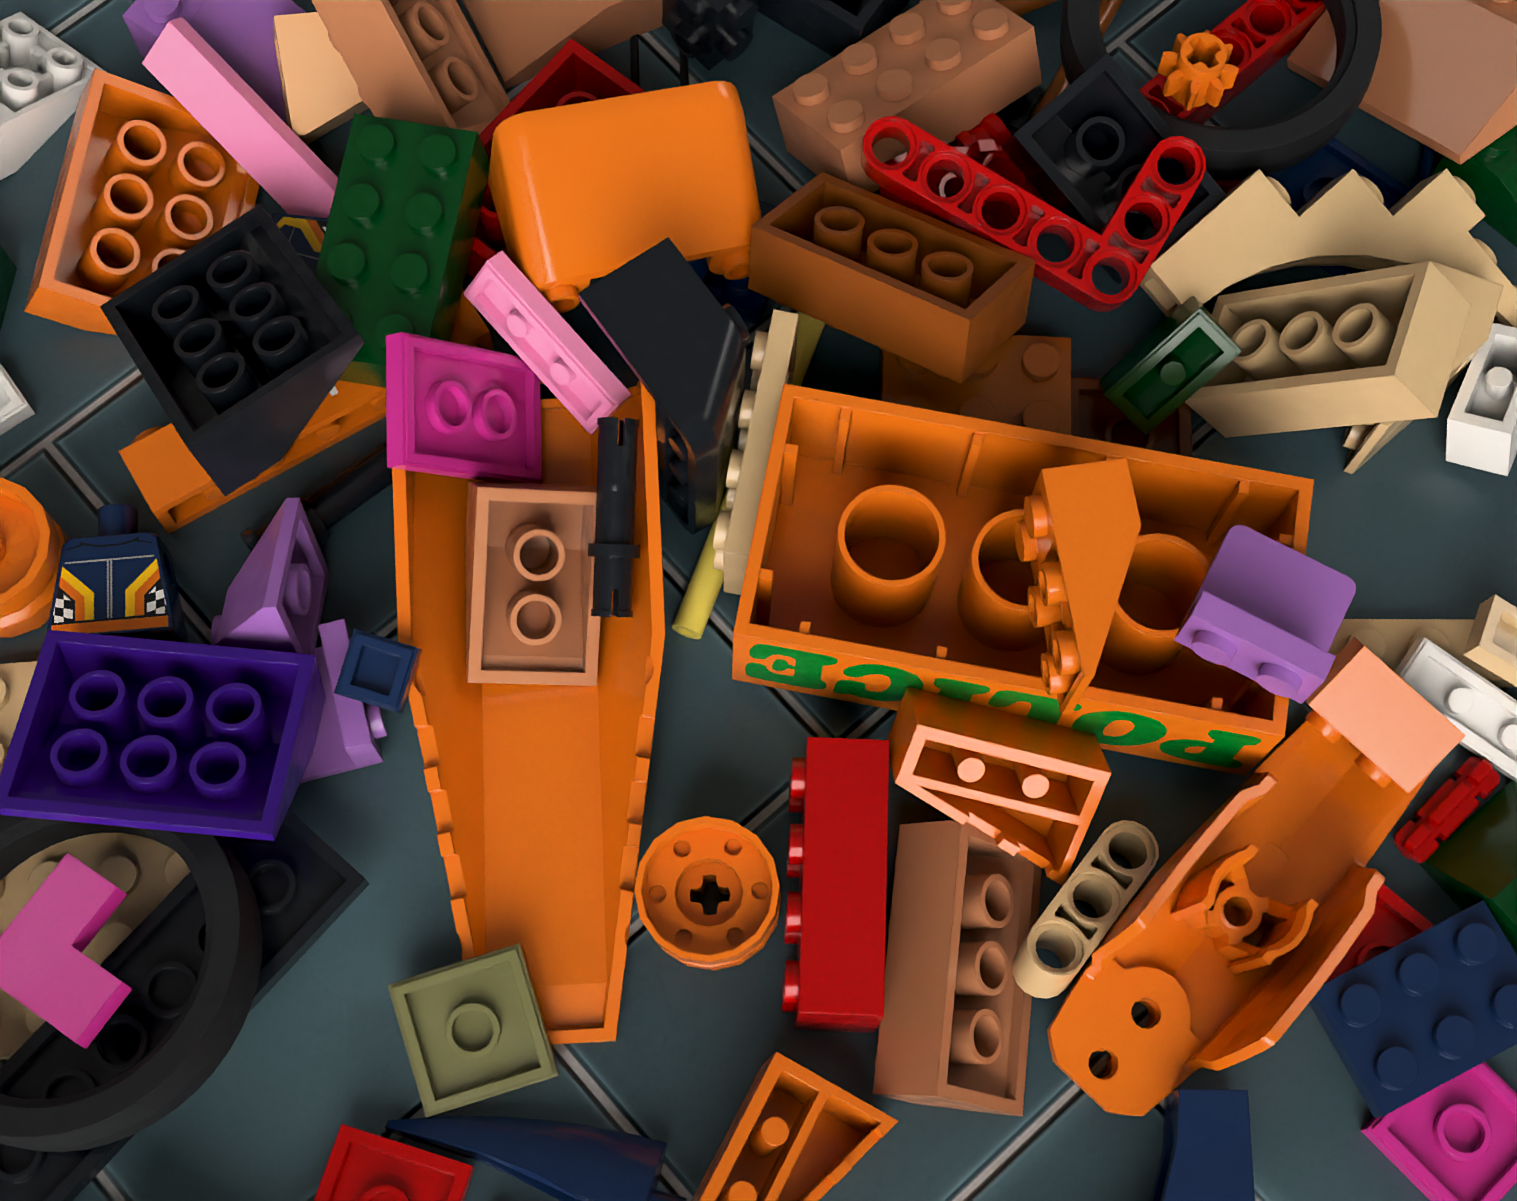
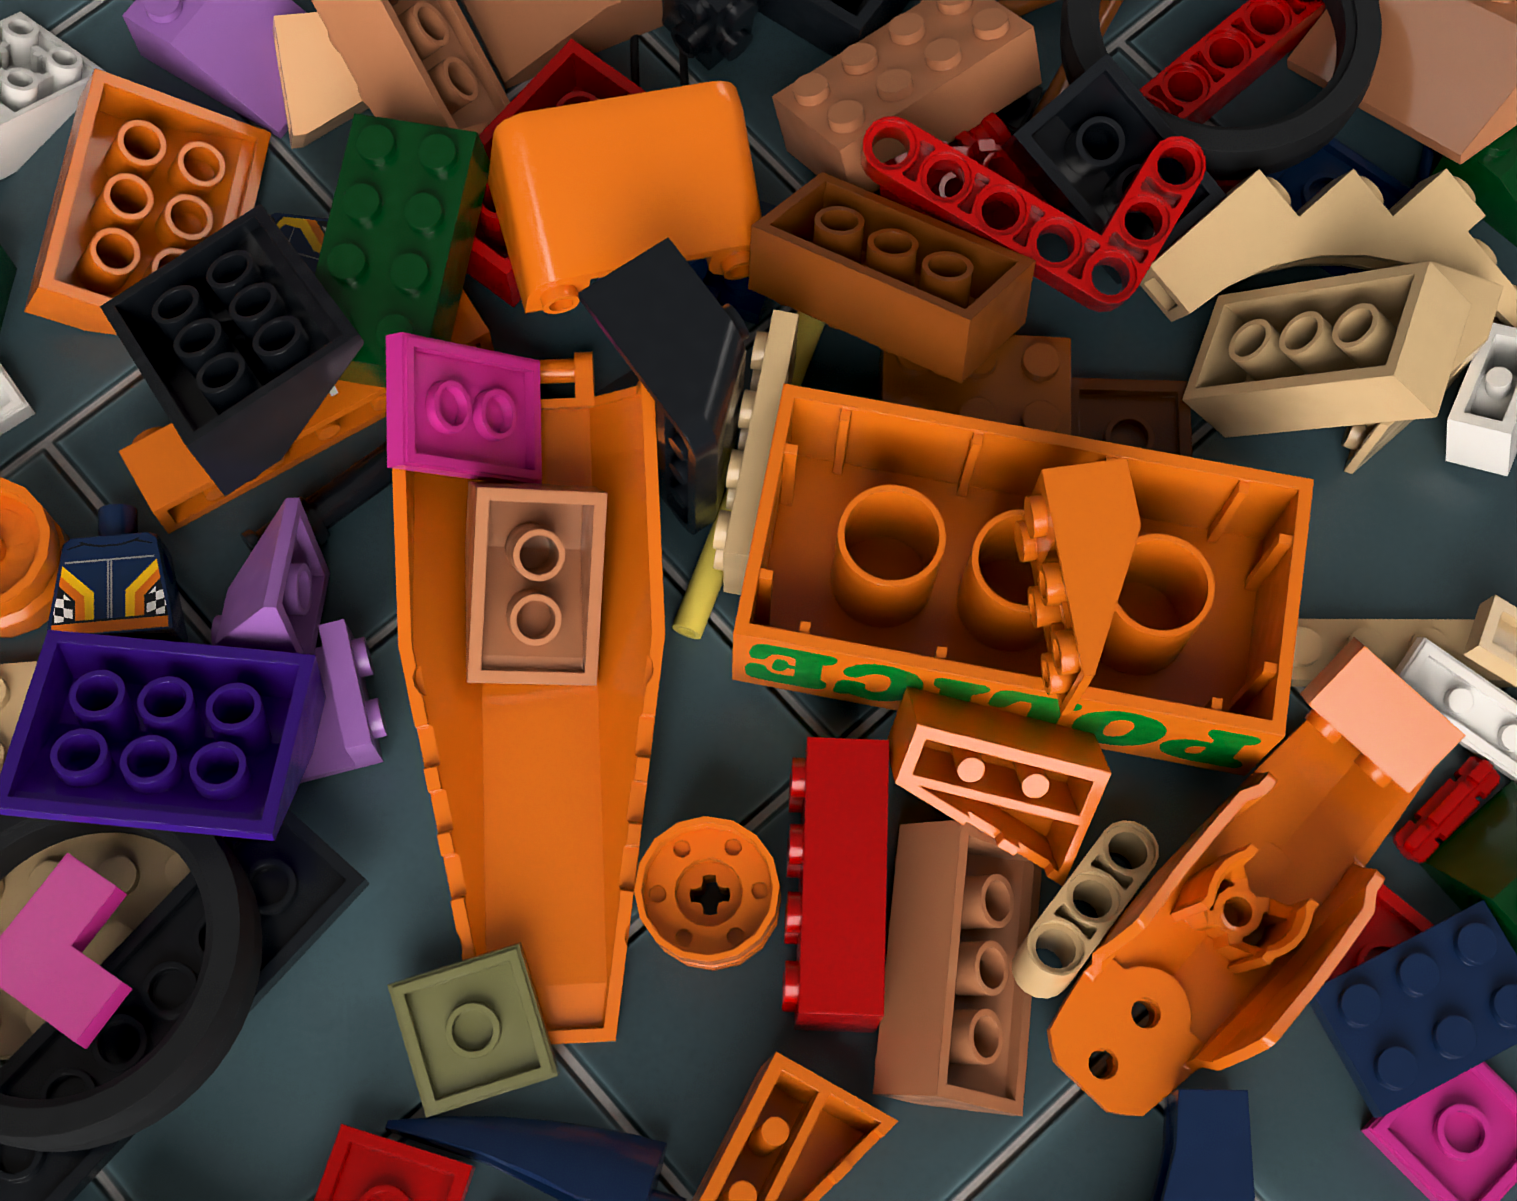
bright pink tile [142,17,338,218] -> none
dark blue tile [334,629,422,713] -> none
bright pink tile [463,251,632,434] -> none
black pin [588,417,640,617] -> none
dark green slope [1100,296,1242,435] -> none
orange gear [1157,30,1239,111] -> none
medium lavender bracket [1174,525,1356,704] -> none

